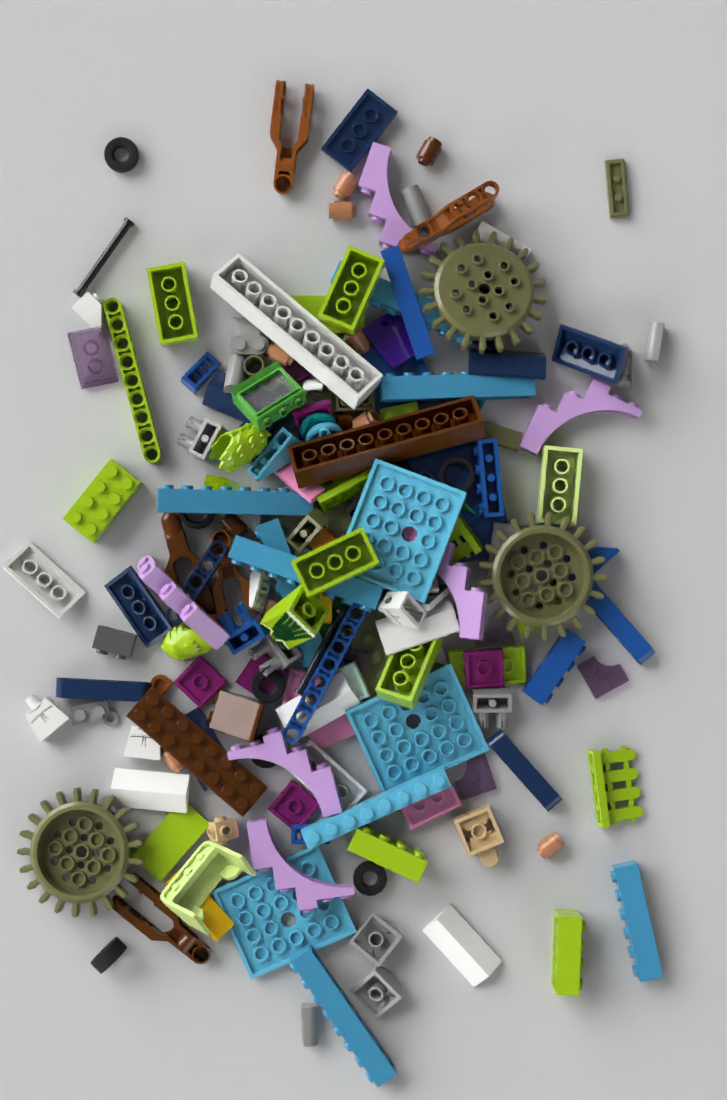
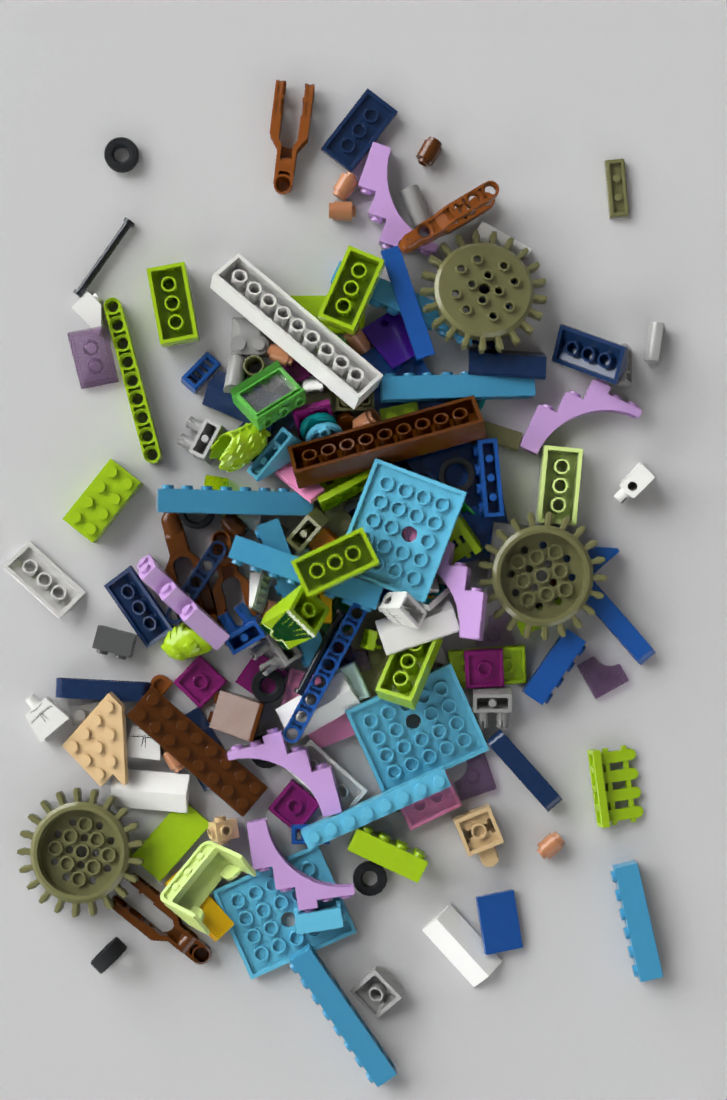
light grey brick [301,1003,318,1047] -> none
light grey slope [349,912,403,967] -> none
lime brick [551,909,585,996] -> none
none -> tan wing [62,692,129,787]
none -> medium azure brick [294,900,347,935]
none -> lime tile [360,628,382,651]
none -> blue tile [475,889,523,955]
none -> white torso [614,462,655,504]

